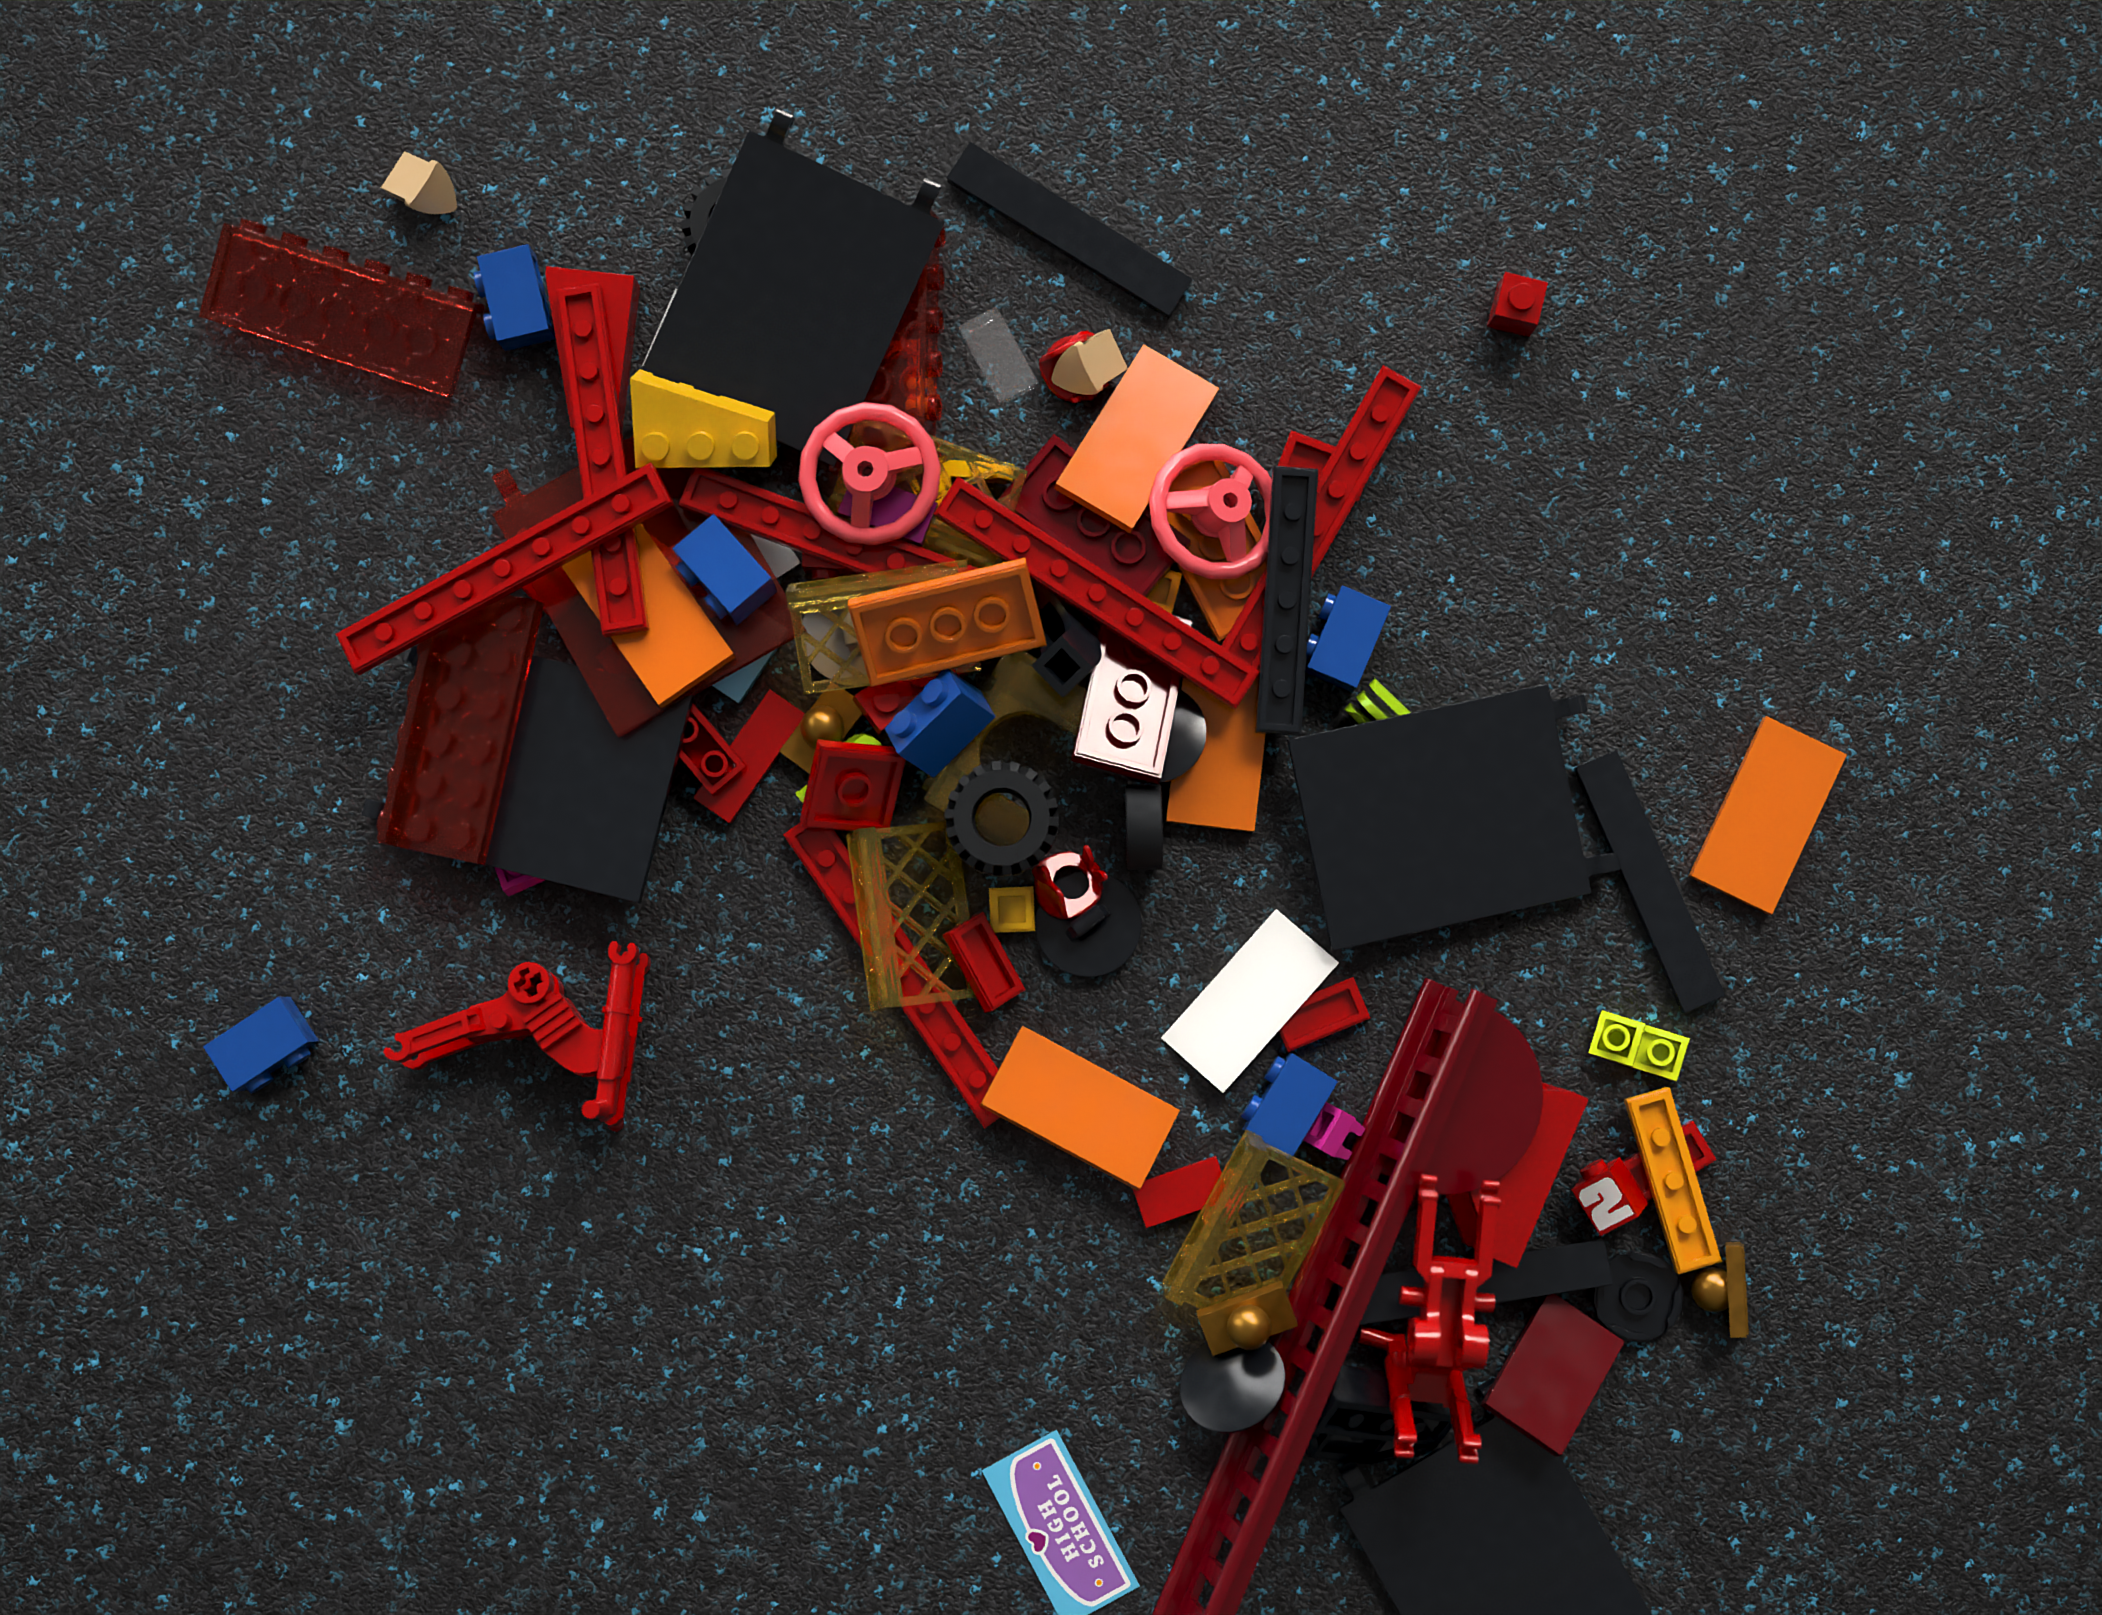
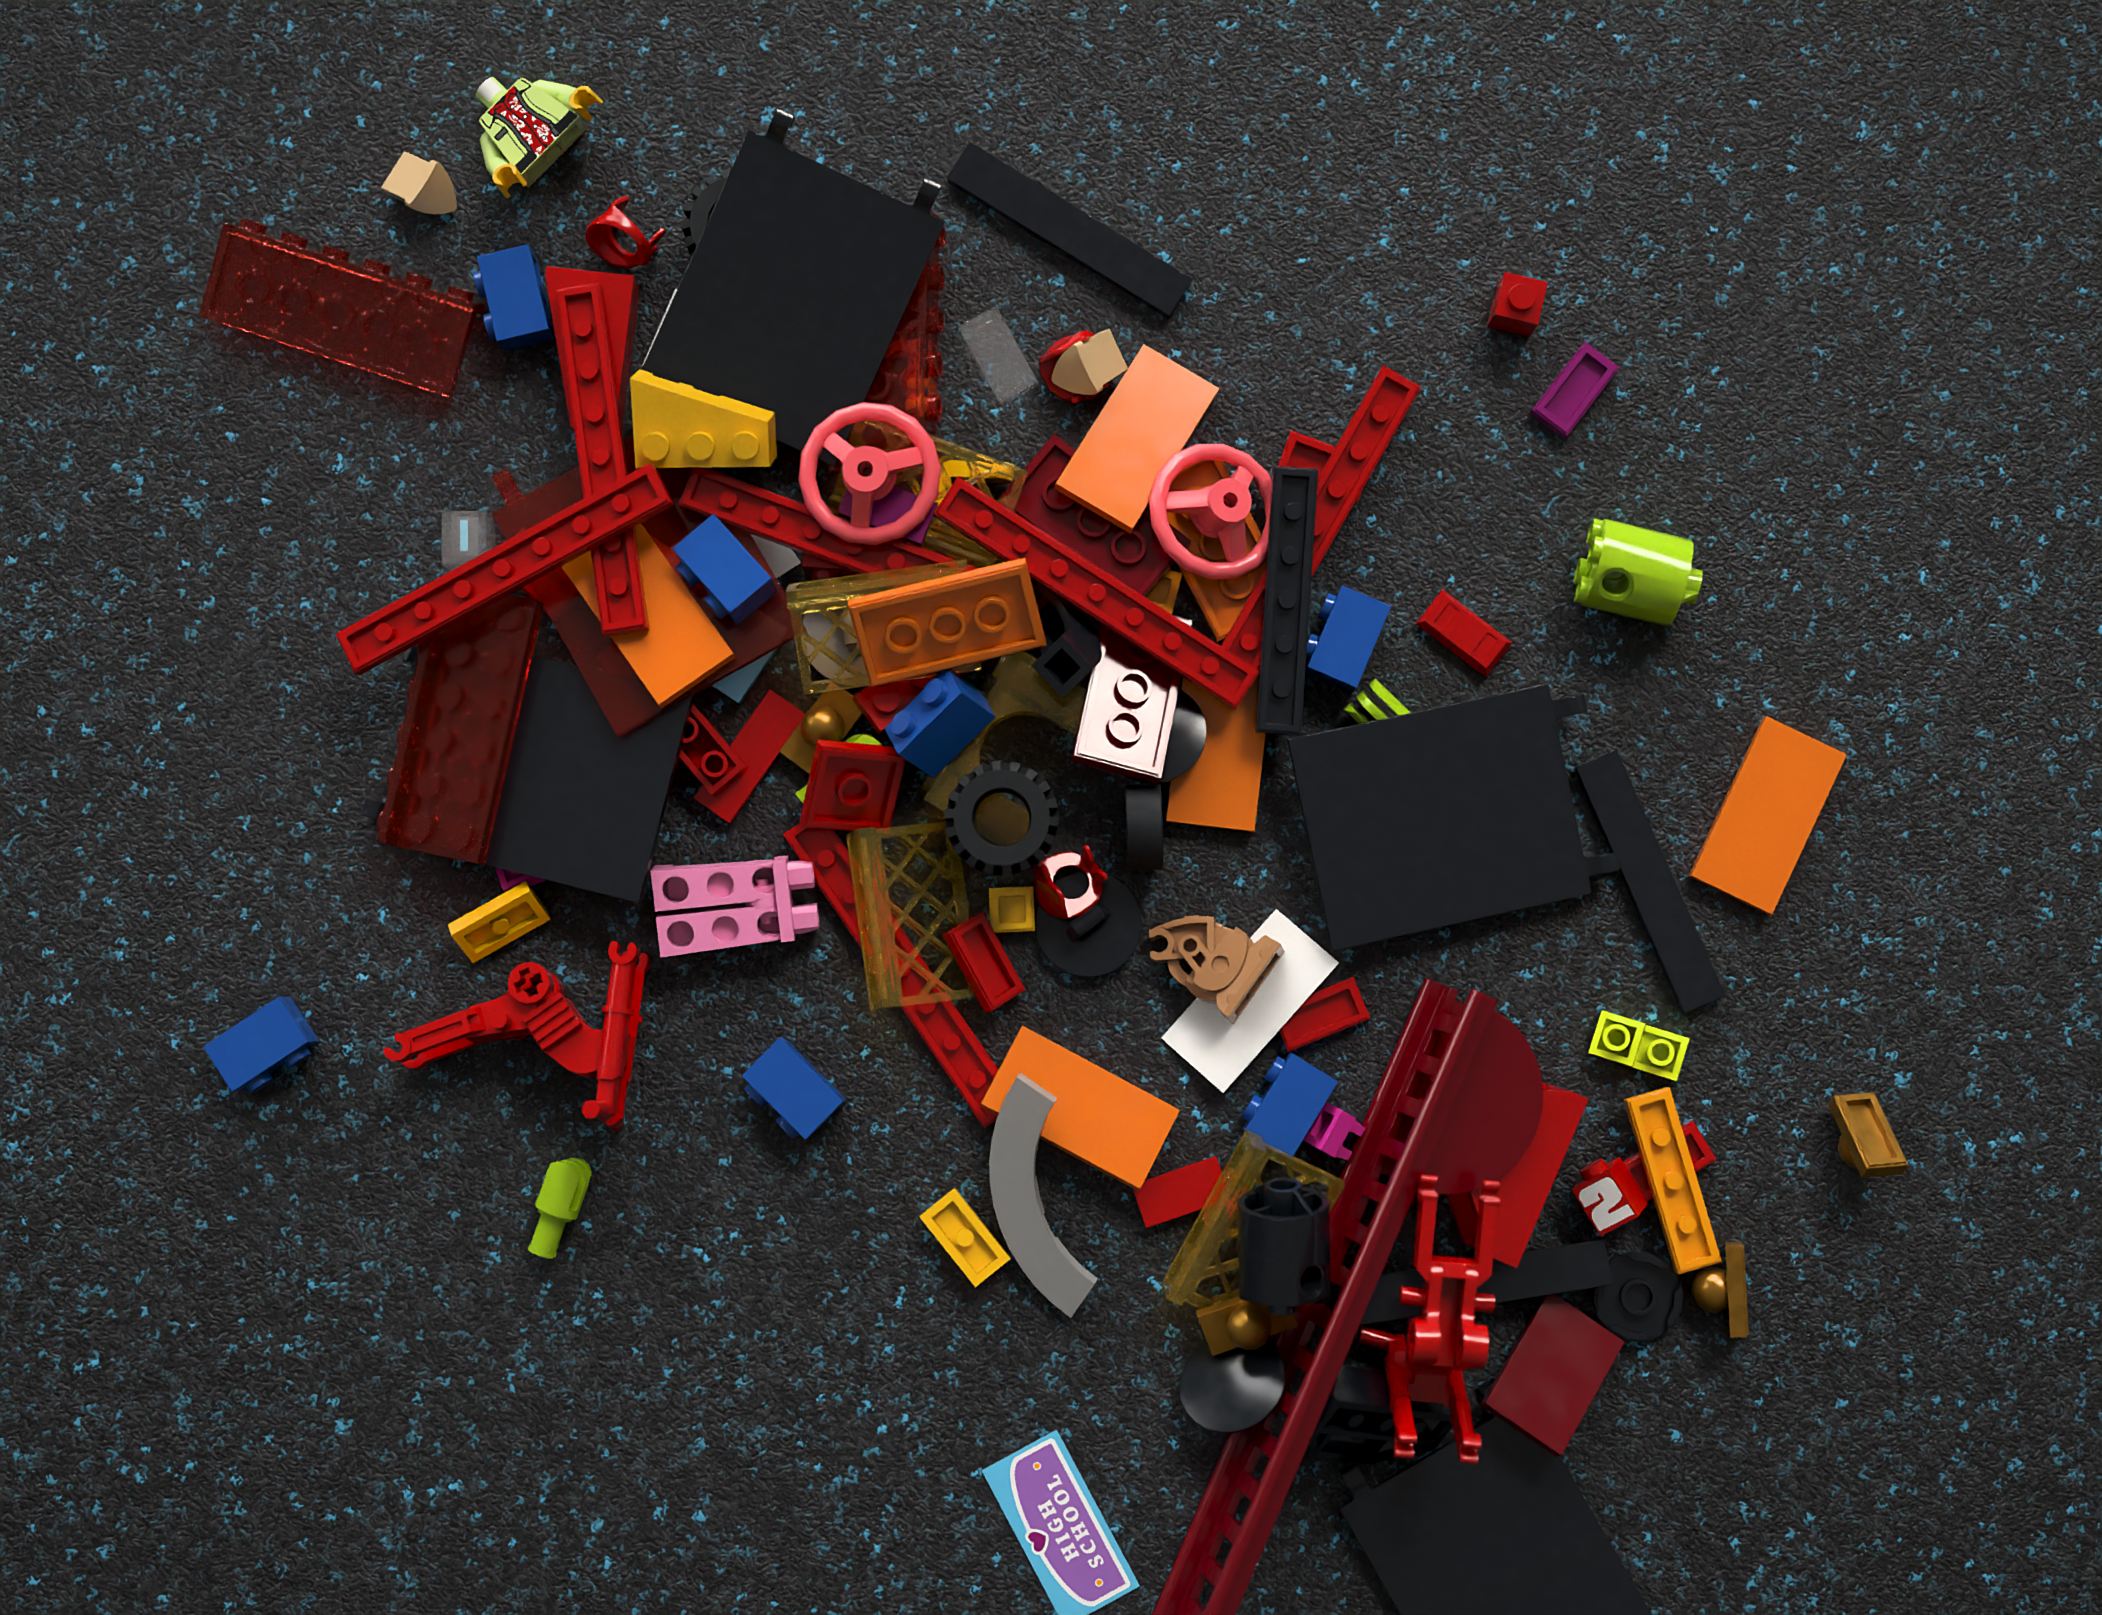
none -> clear brick [442,511,495,571]
none -> yellow plate [448,881,551,963]
none -> torso [476,77,603,198]
none -> lime arm [528,1157,592,1259]
none -> red piece [586,195,666,268]
none -> bright pink hips [651,855,820,958]
none -> blue brick [742,1037,847,1140]
none -> yellow plate [919,1187,1011,1287]
none -> light grey tile [989,1073,1098,1318]
none -> medium nougat piece [1149,915,1285,1024]
none -> black cylinder [1237,1178,1331,1316]
none -> red tile [1416,589,1512,678]
none -> magenta tile [1530,341,1620,439]
none -> lime cylinder [1573,518,1703,627]
none -> pearl gold tile [1828,1092,1908,1178]

